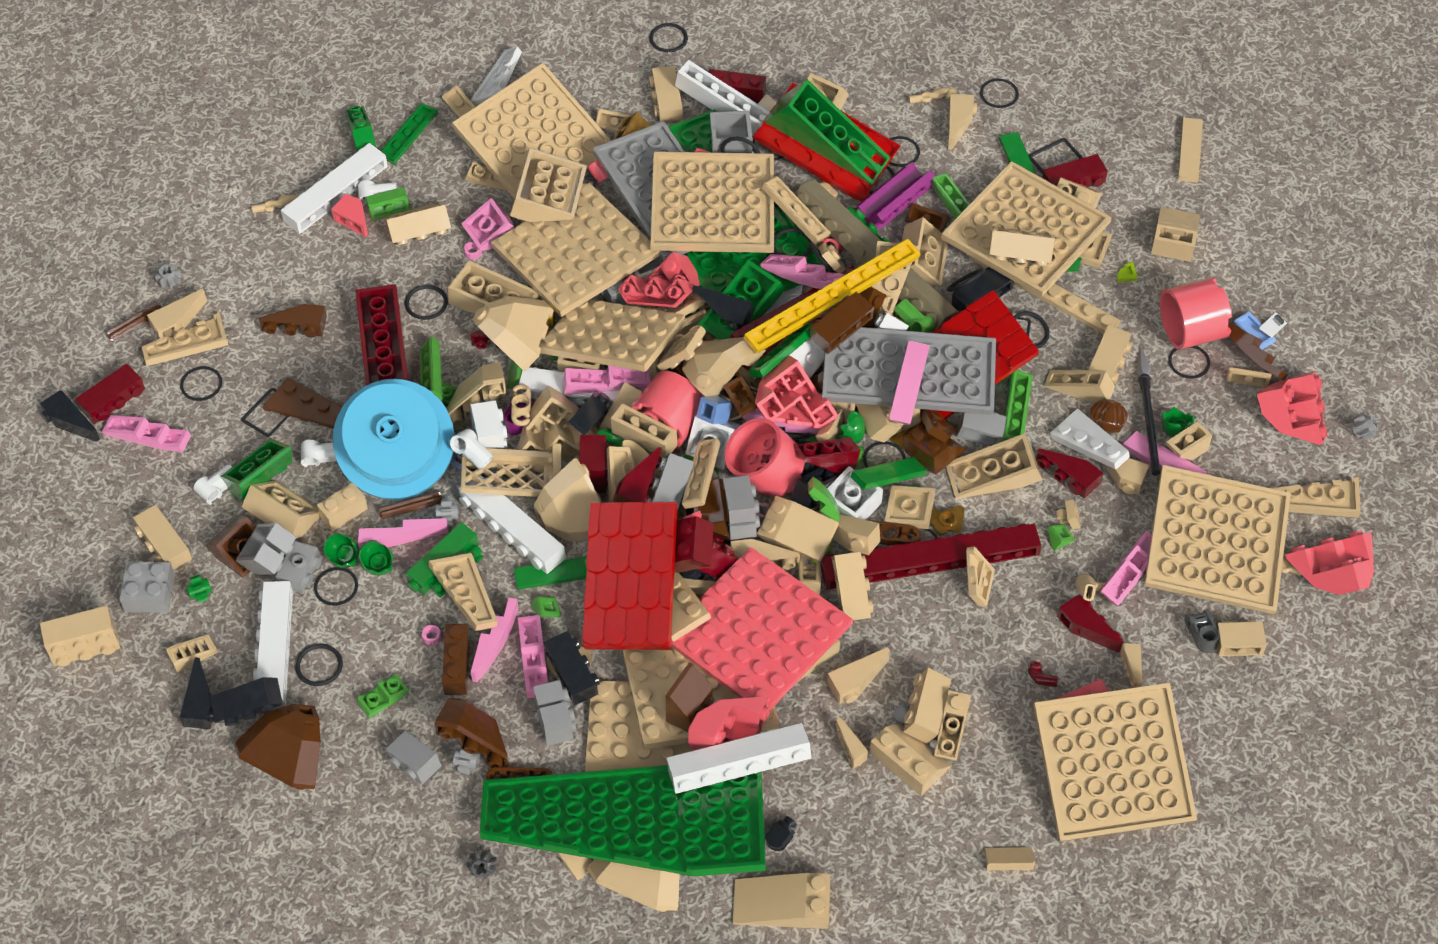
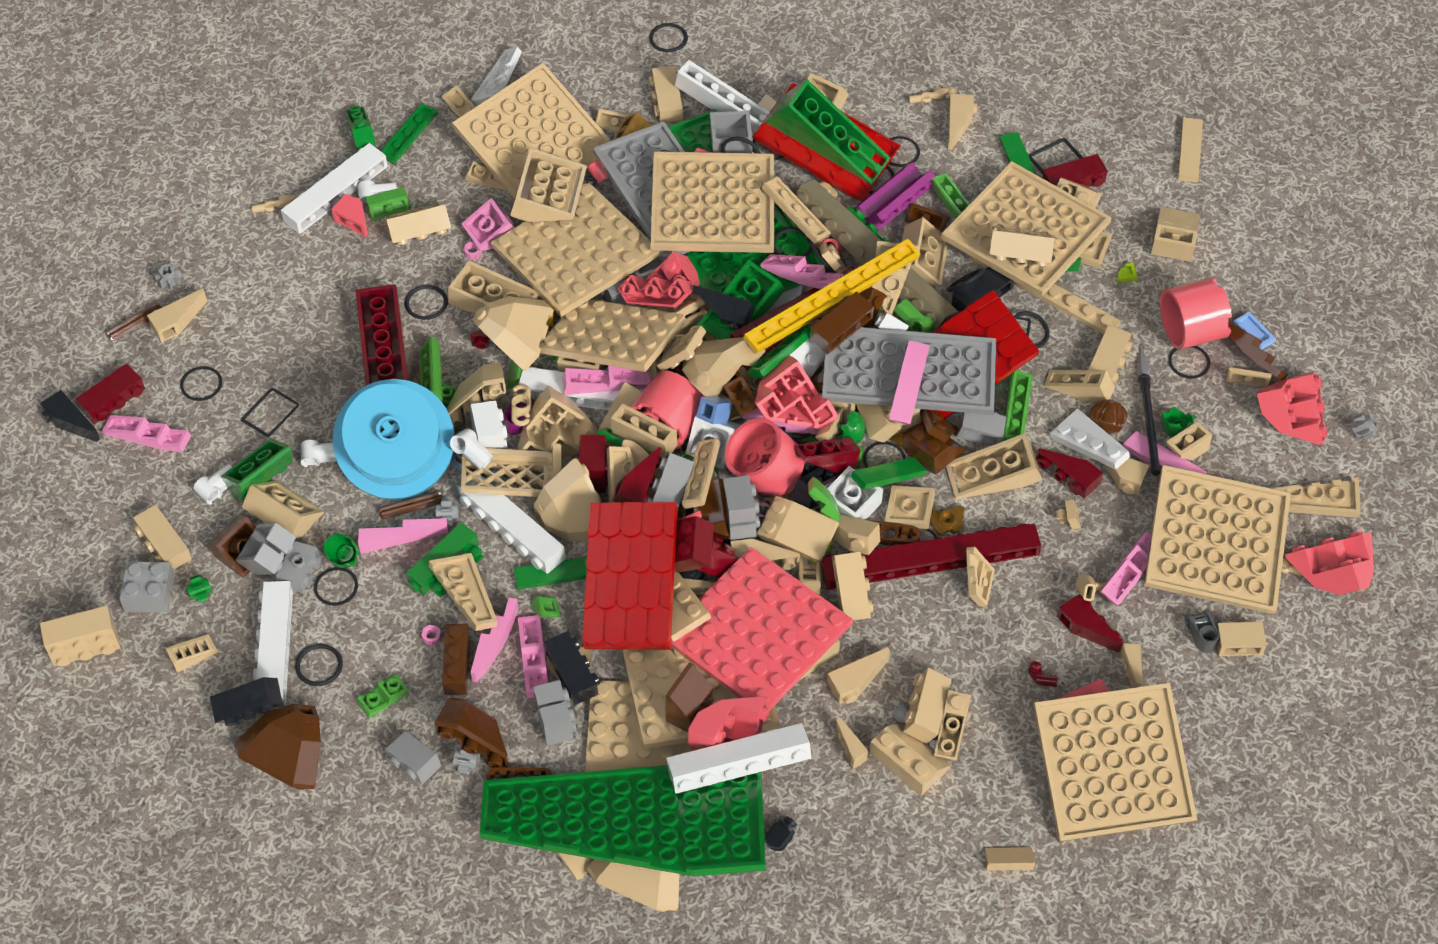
tan wing [142,313,228,366] -> none
black slope [180,657,215,729] -> none
reddish brown slope [259,304,327,338] -> none
reddish brown wing [262,378,342,429] -> none
tan brick [317,483,368,531] -> none
green hair [359,541,394,576] -> none
flat silver gear [468,848,497,879] -> none
black slope [568,390,612,436] -> none
dark red brick [708,69,766,104] -> none
tan slope [733,873,830,929] -> none
black piece [980,78,1019,108] -> none
bright green slope [1047,524,1075,551] -> none
white sticker [1259,312,1287,337] -> none

